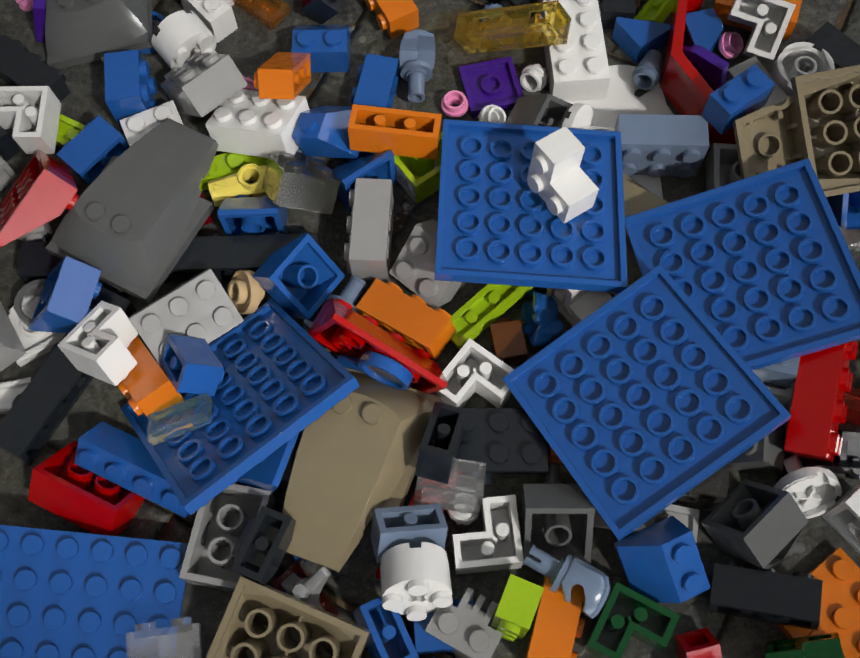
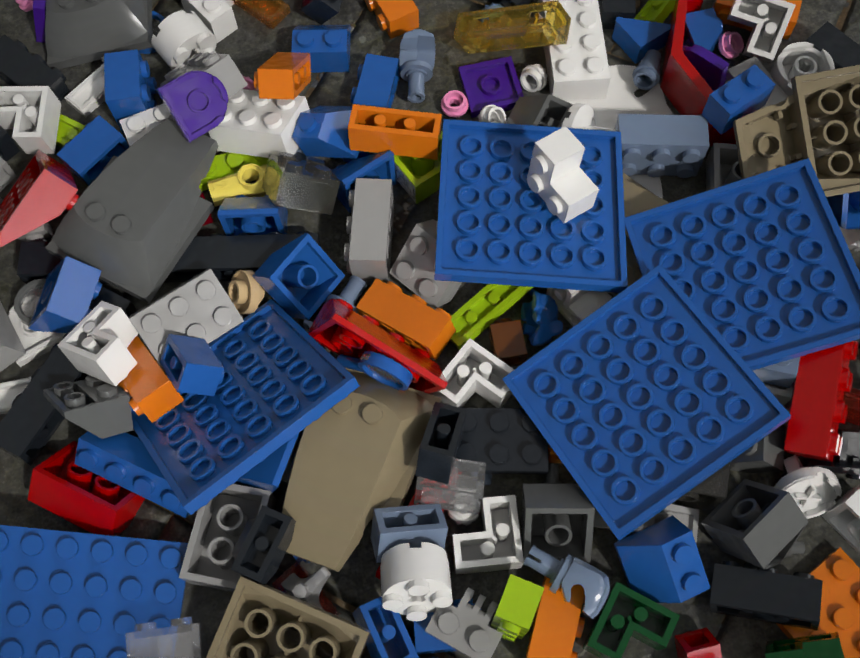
clear light blue tile [147,393,212,446] -> none
none -> dark grey slope [43,375,134,439]
none -> white tile [64,63,105,118]
none -> dark purple tile [156,71,228,142]

